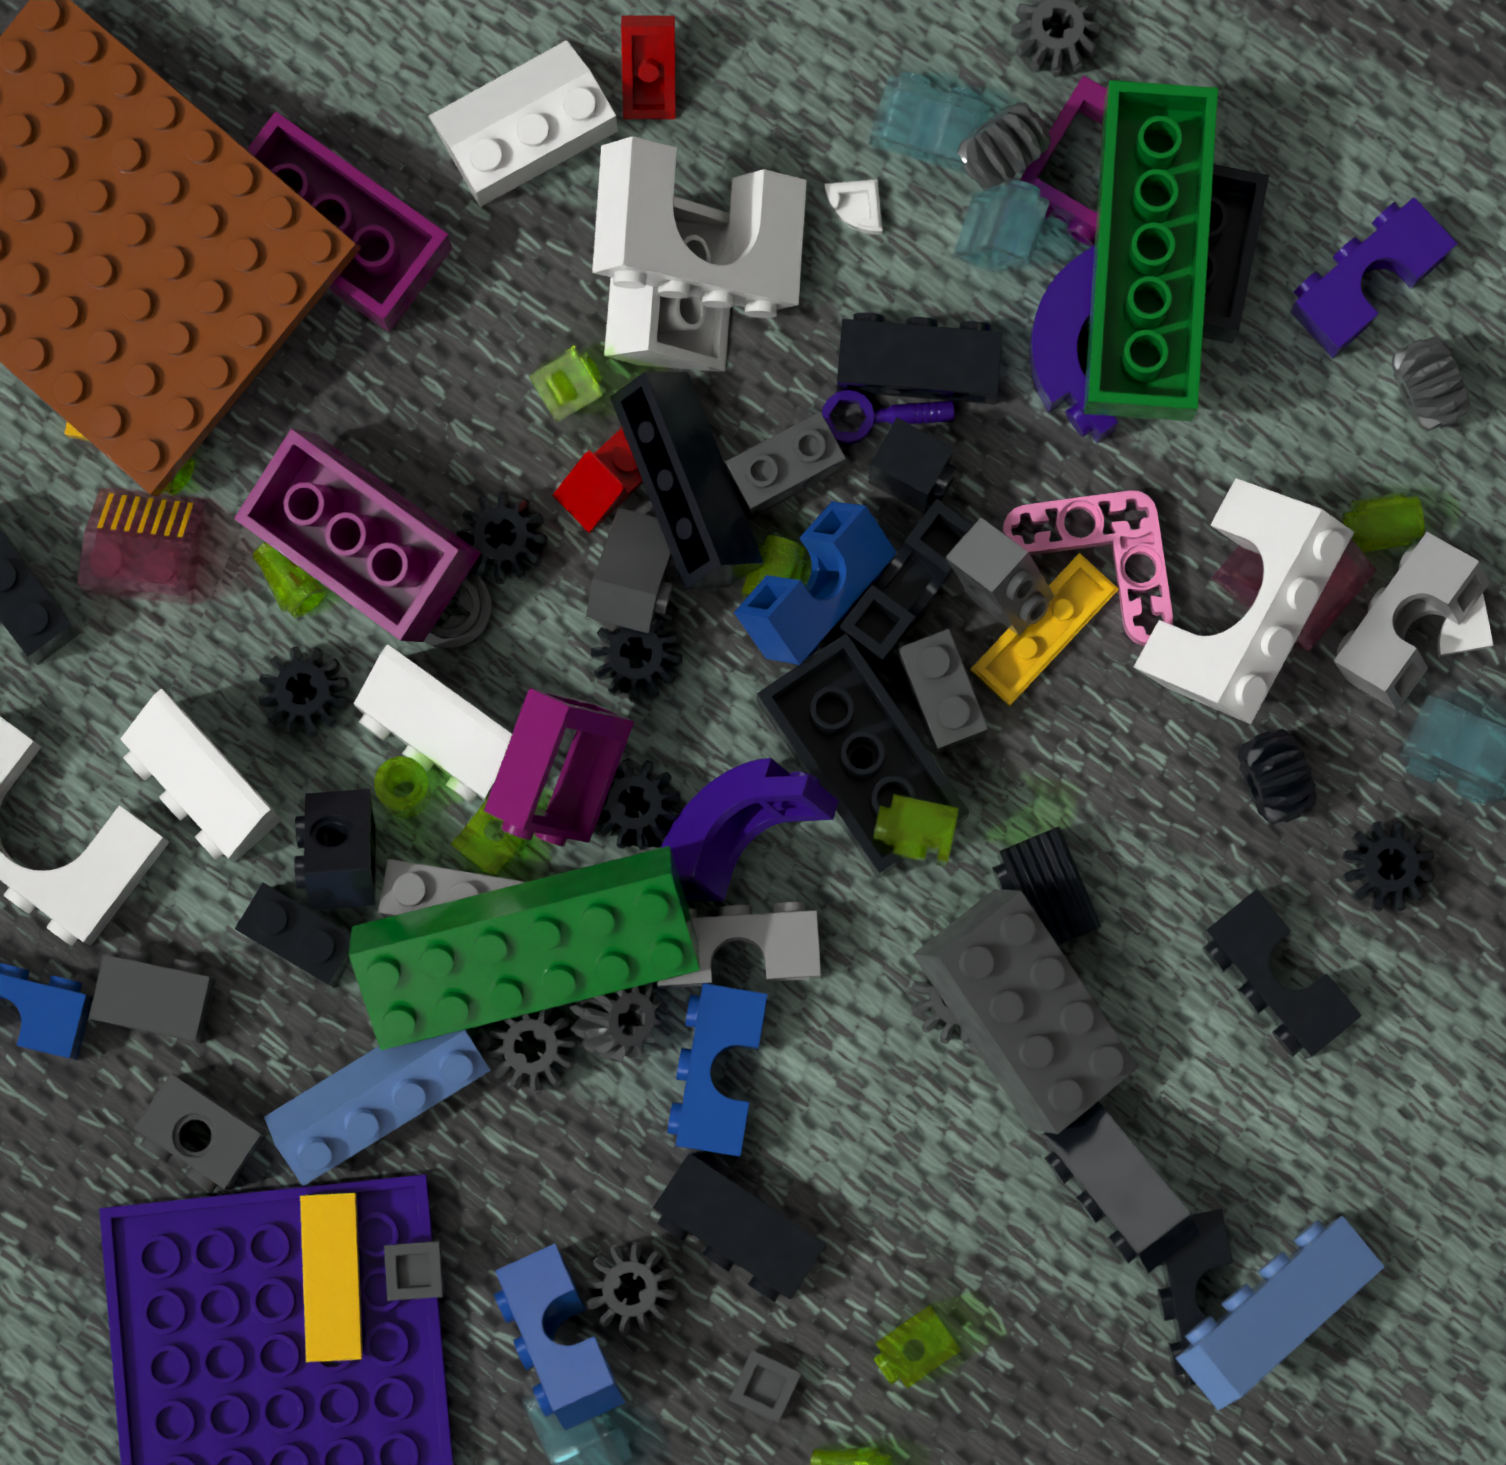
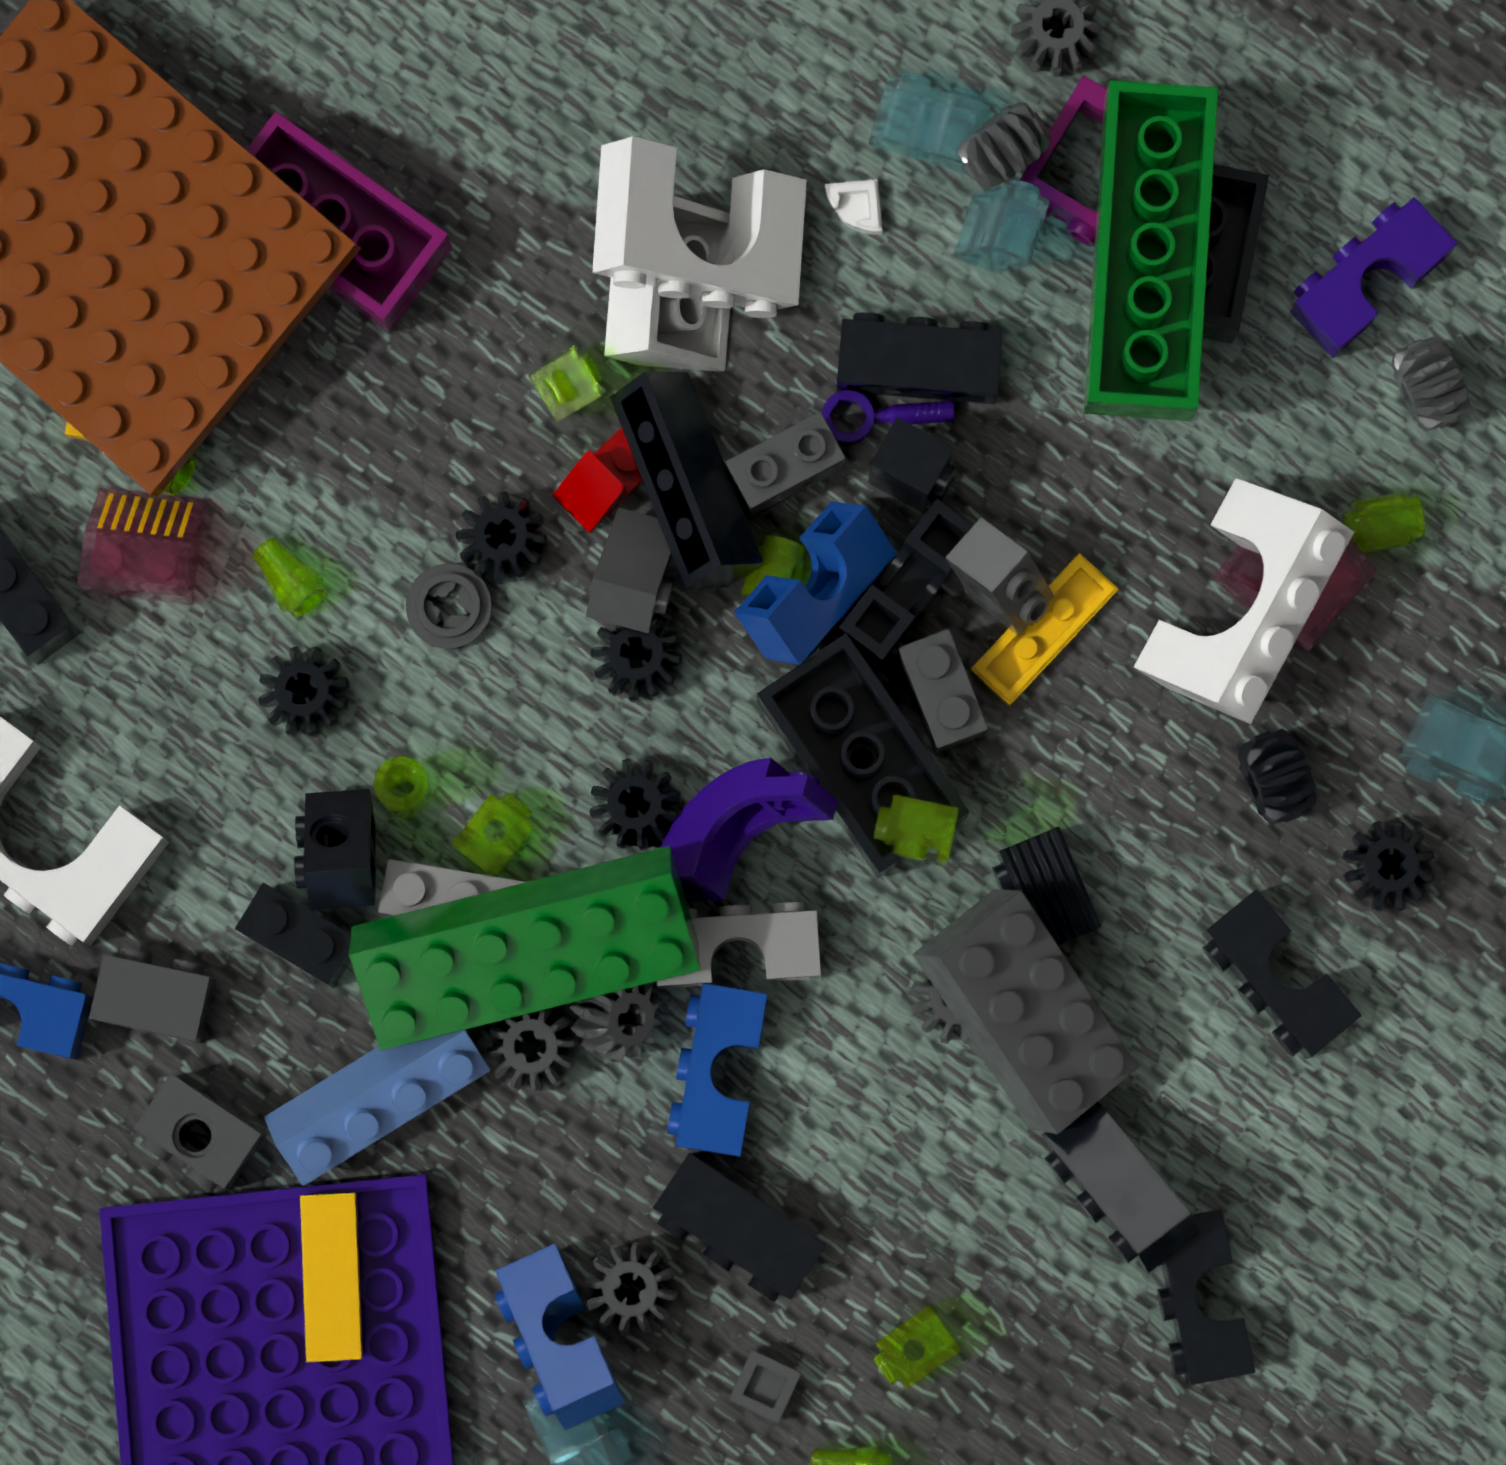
white slope [121,689,282,863] -> none
magenta brick [234,429,481,642] -> none
white slope [354,644,512,804] -> none
dark grey plate [384,1241,444,1301] -> none
white slope [429,40,618,207] -> none
magenta window [484,688,635,846] -> none
red slope [621,15,676,119] -> none
bright pink beam [1002,490,1173,646] -> none
dark purple arch [1029,245,1118,443] -> none
medium blue brick [1176,1215,1385,1410] -> none
light grey arch [1334,532,1490,711] -> none
white tile [1437,593,1494,657] -> none

